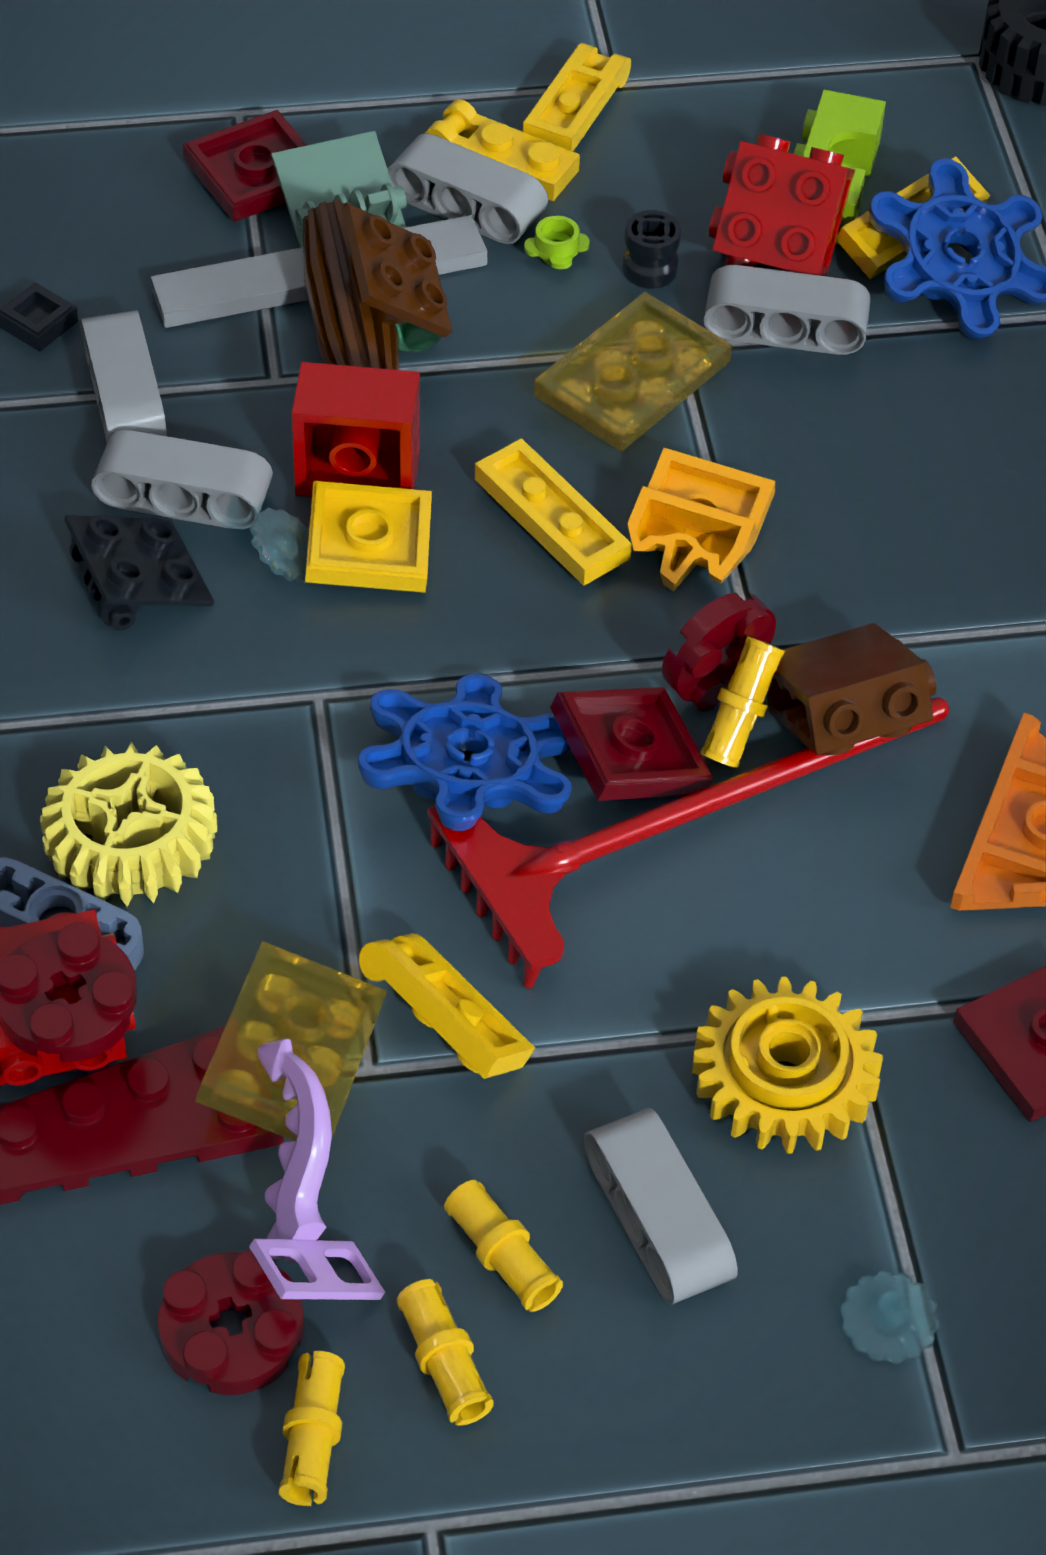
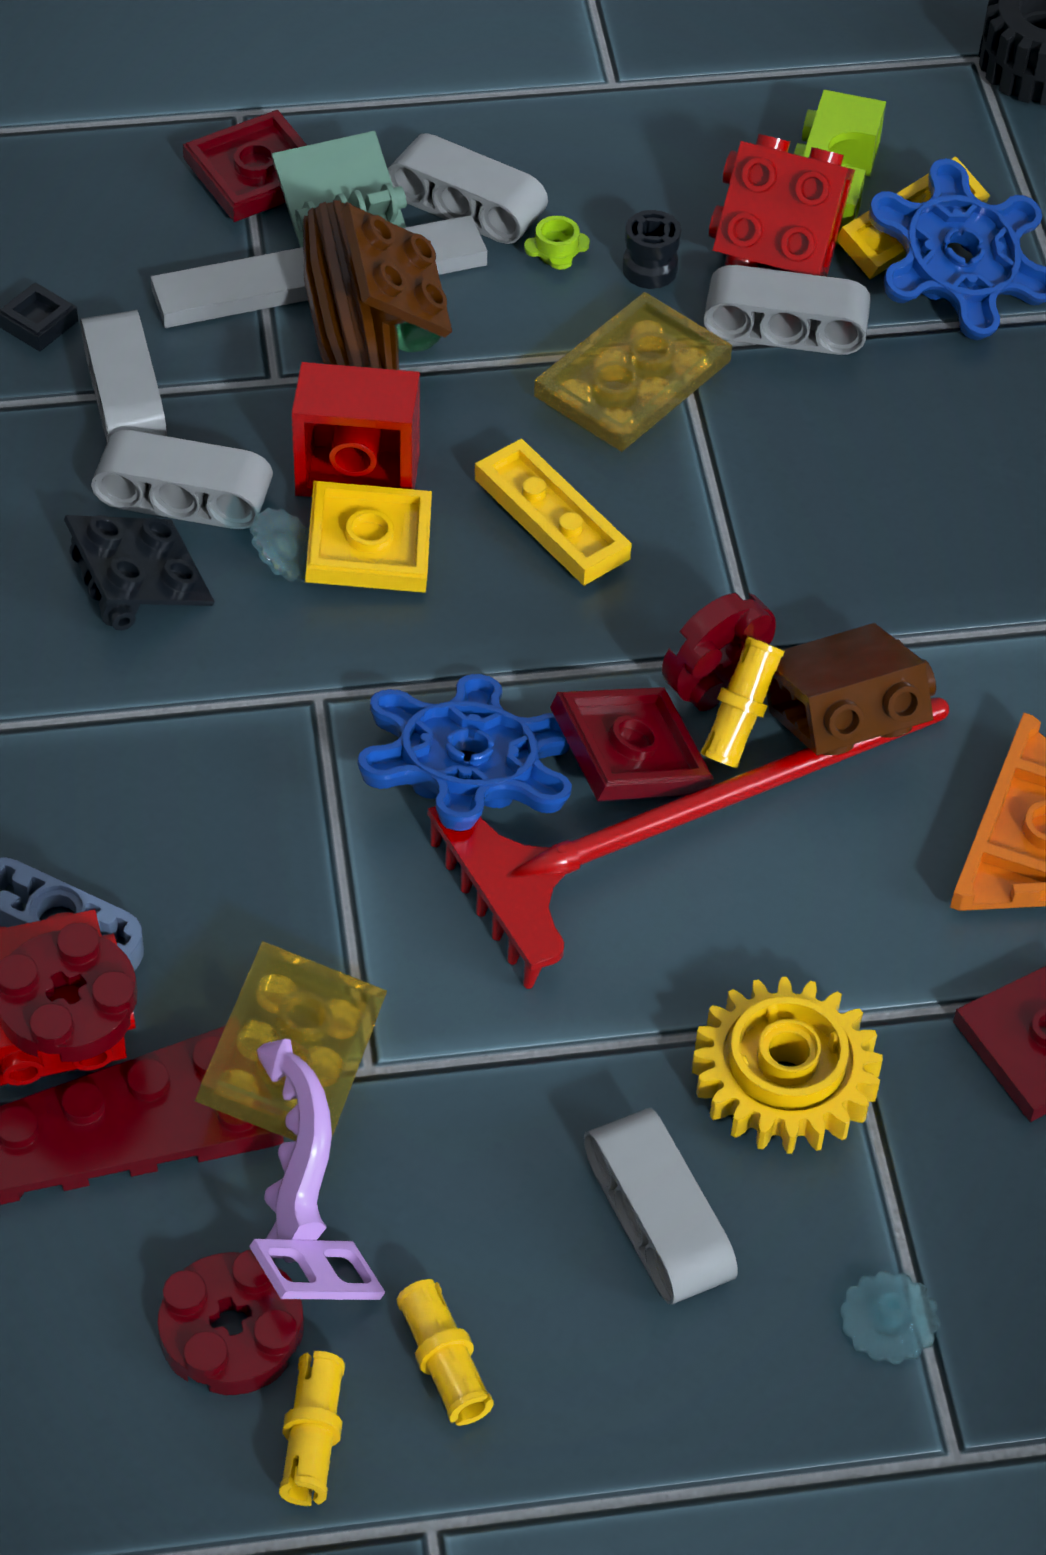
light yellow gear [40,742,217,907] -> none
yellow plate [359,933,535,1079] -> none
yellow plate [424,99,580,201] -> none
yellow pin [444,1180,563,1312] -> none
yellow plate [523,43,631,151] -> none
light orange plate [627,448,775,592] -> none

